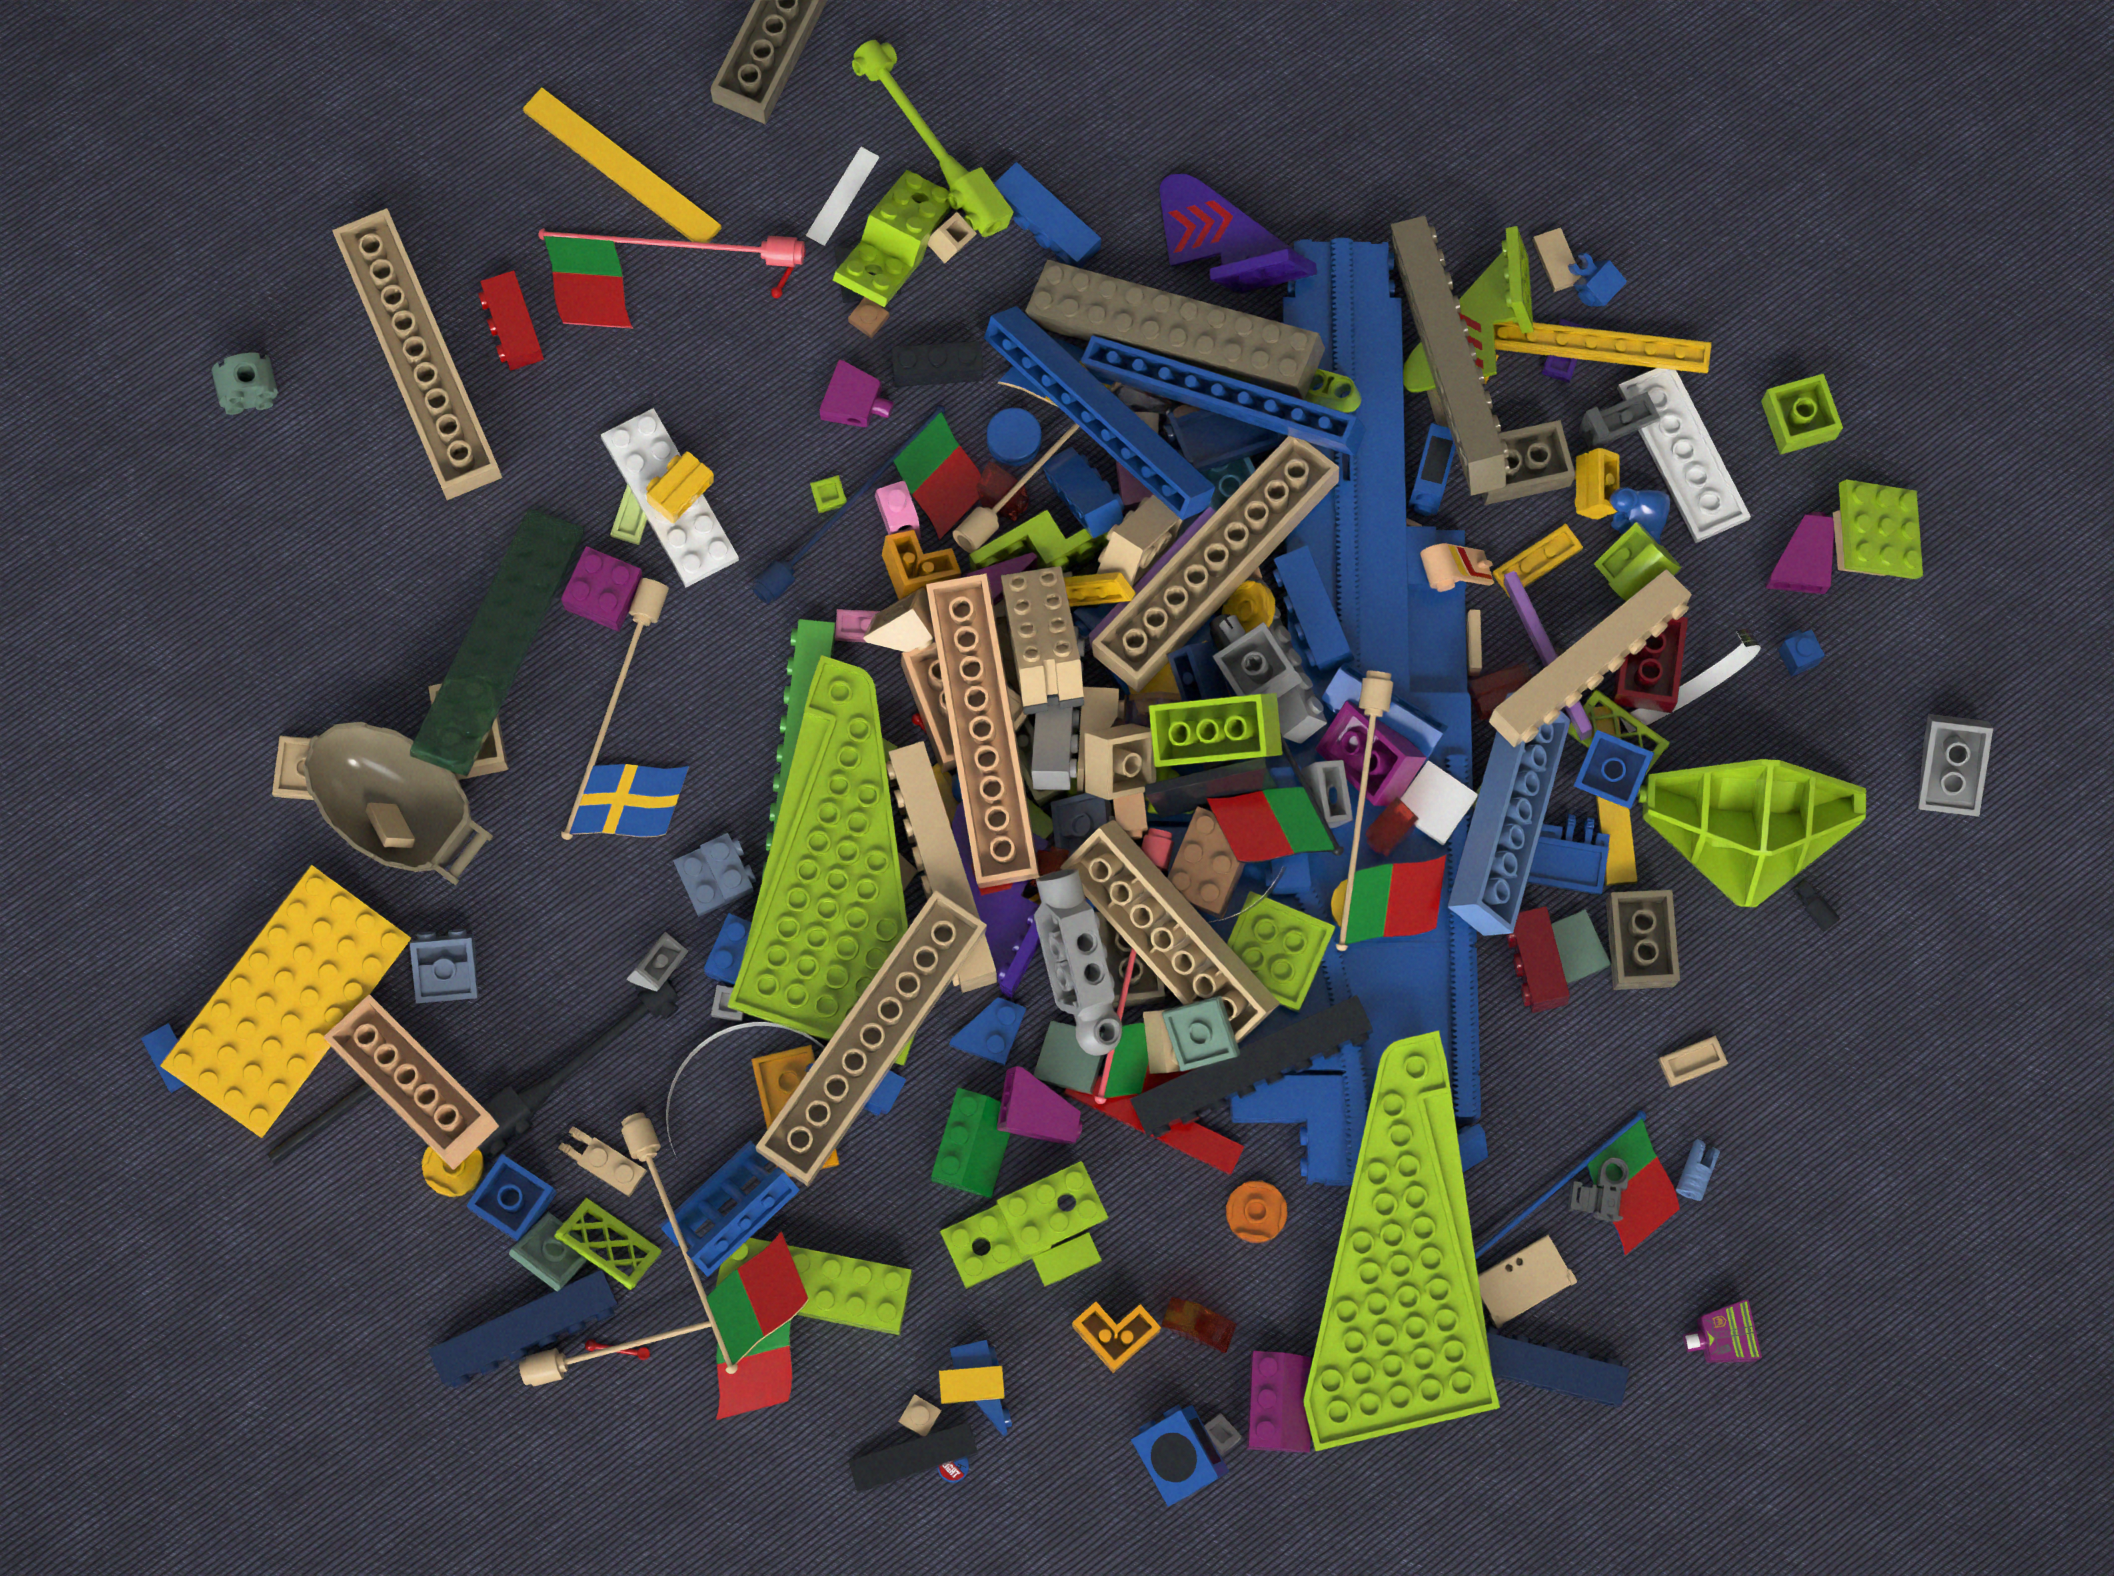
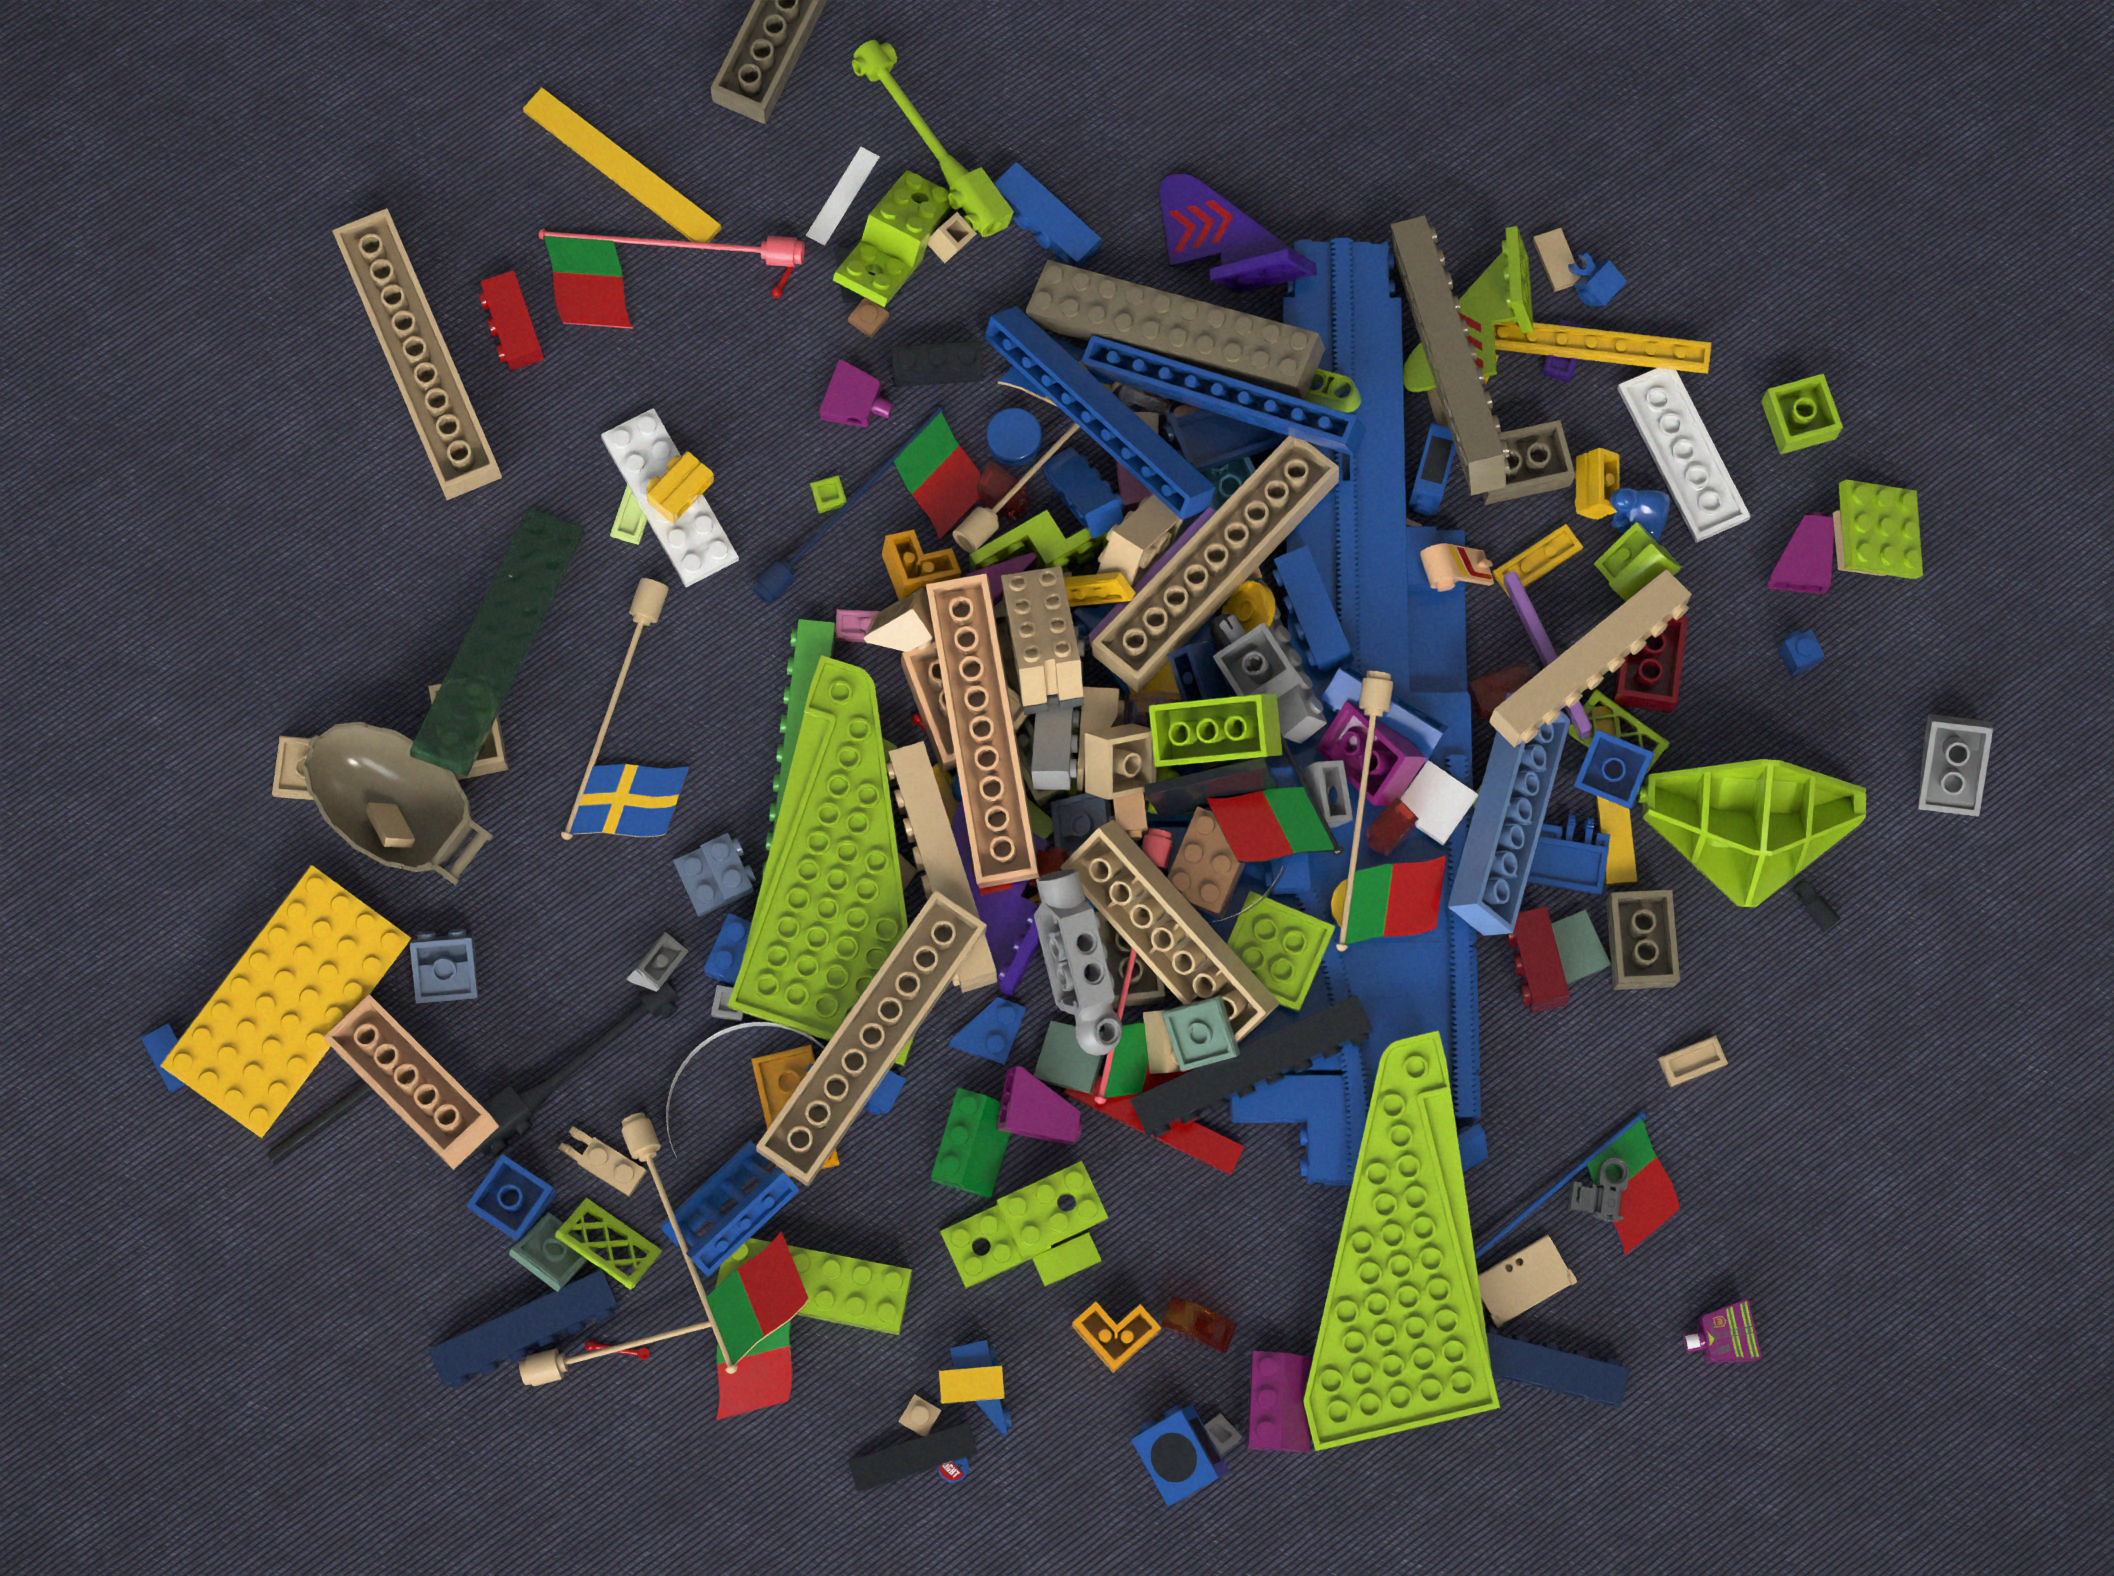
sand green brick [211,353,278,415] -> none
yellow tile [421,1146,485,1197] -> none
magenta brick [561,546,643,632] -> none
bright pink torso [875,480,922,540] -> none
orange tile [1226,1181,1287,1243] -> none
tan tile [1466,610,1482,676] -> none
dark grey bracket [1578,392,1660,451] -> none
white sticker [1621,629,1761,733] -> none
medium blue hinge [1676,1139,1720,1201] -> none

